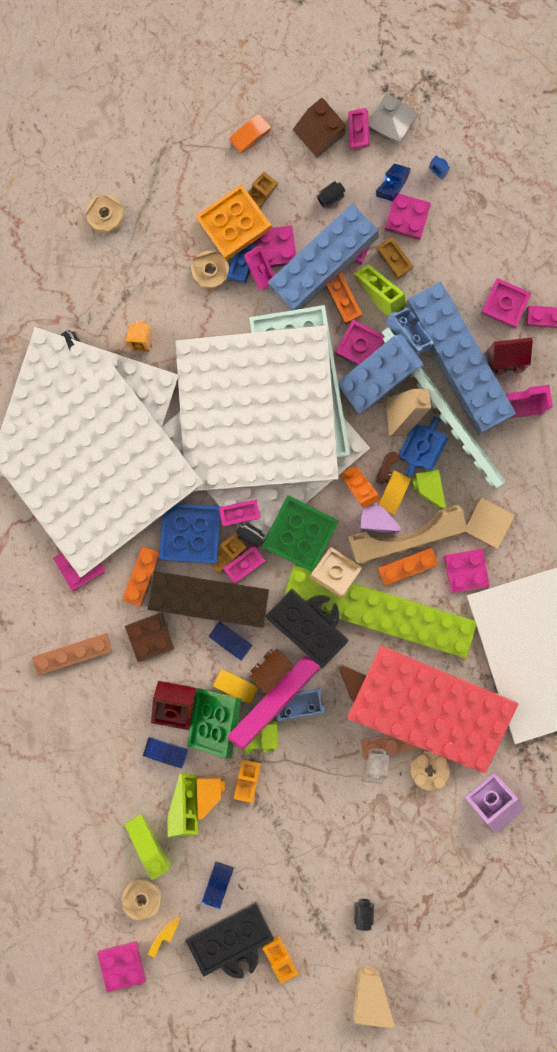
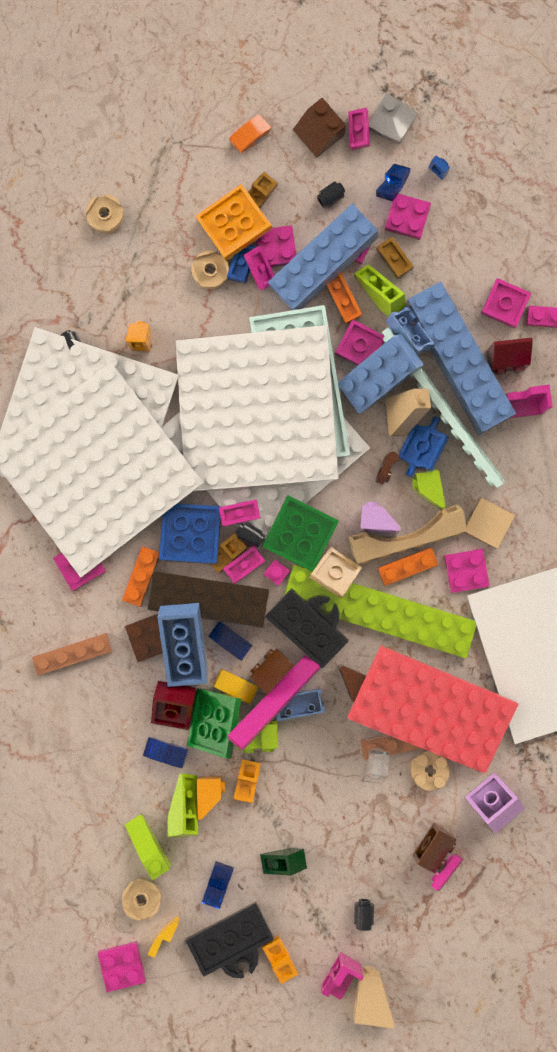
orange plate [340,465,380,509] -> none
yellow slope [378,470,411,515] -> none
none -> medium blue brick [157,603,208,687]
none -> dark green slope [260,848,307,876]
none -> dark pink plate [263,559,290,586]
none -> dark pink panel [321,952,364,1000]
none -> reddish brown slope [413,823,456,873]
none -> dark pink plate [431,854,464,891]

